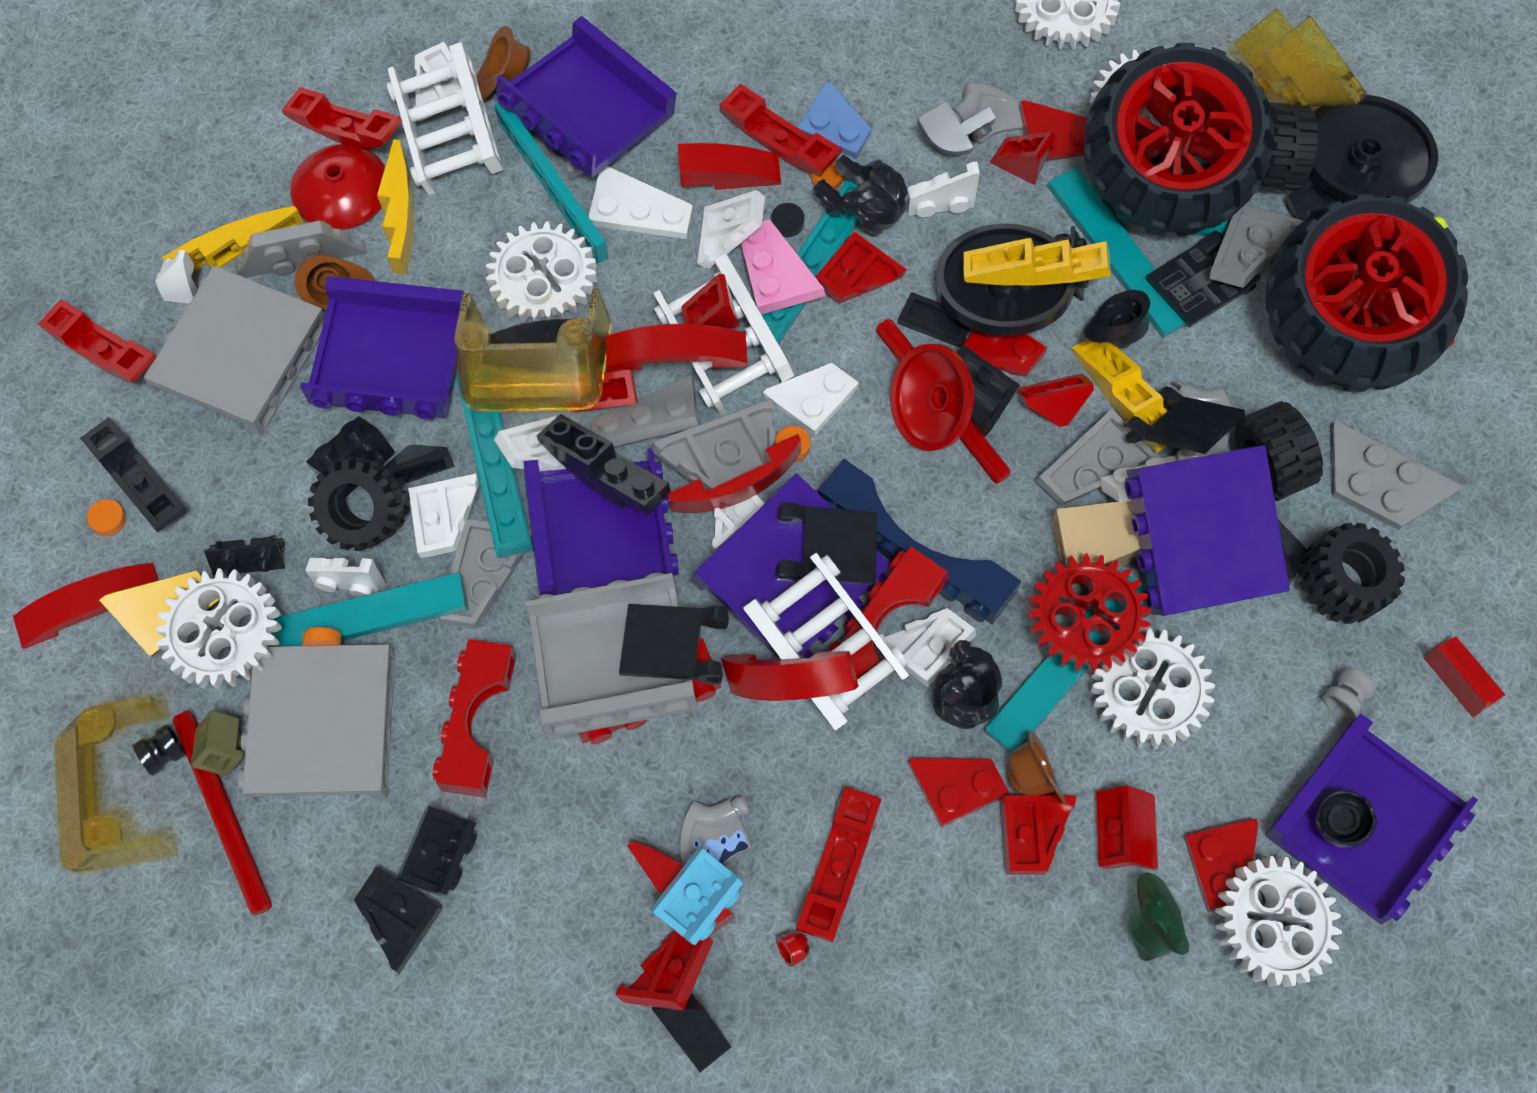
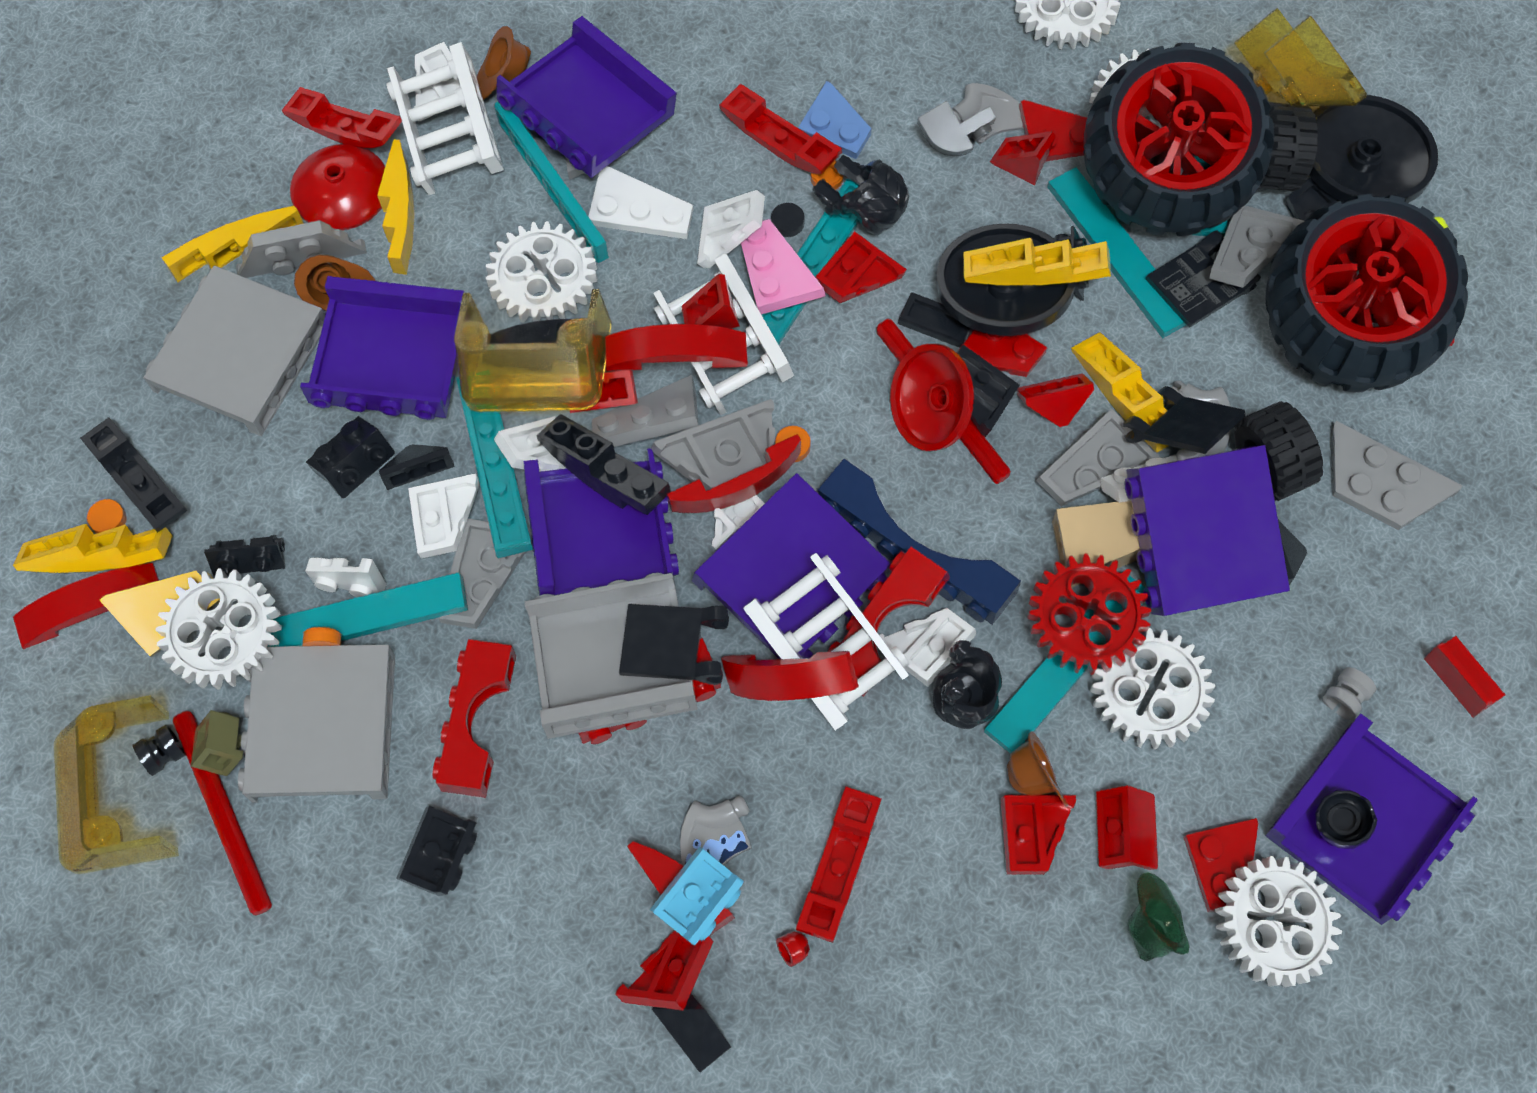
red slope [38,299,157,383] -> none
white slope [156,250,198,304] -> none
black tyre [308,454,410,551] -> none
black wing [354,867,442,974] -> none
red slope [678,143,781,190] -> none
white wing [763,363,859,436] -> none
black flag [775,502,877,585] -> none
white wing [907,162,980,217] -> none
red wing [908,758,1010,828] -> none
black piece [1084,290,1151,349] -> none
black tyre [1298,522,1405,624] -> none
none -> yellow slope [13,524,172,573]

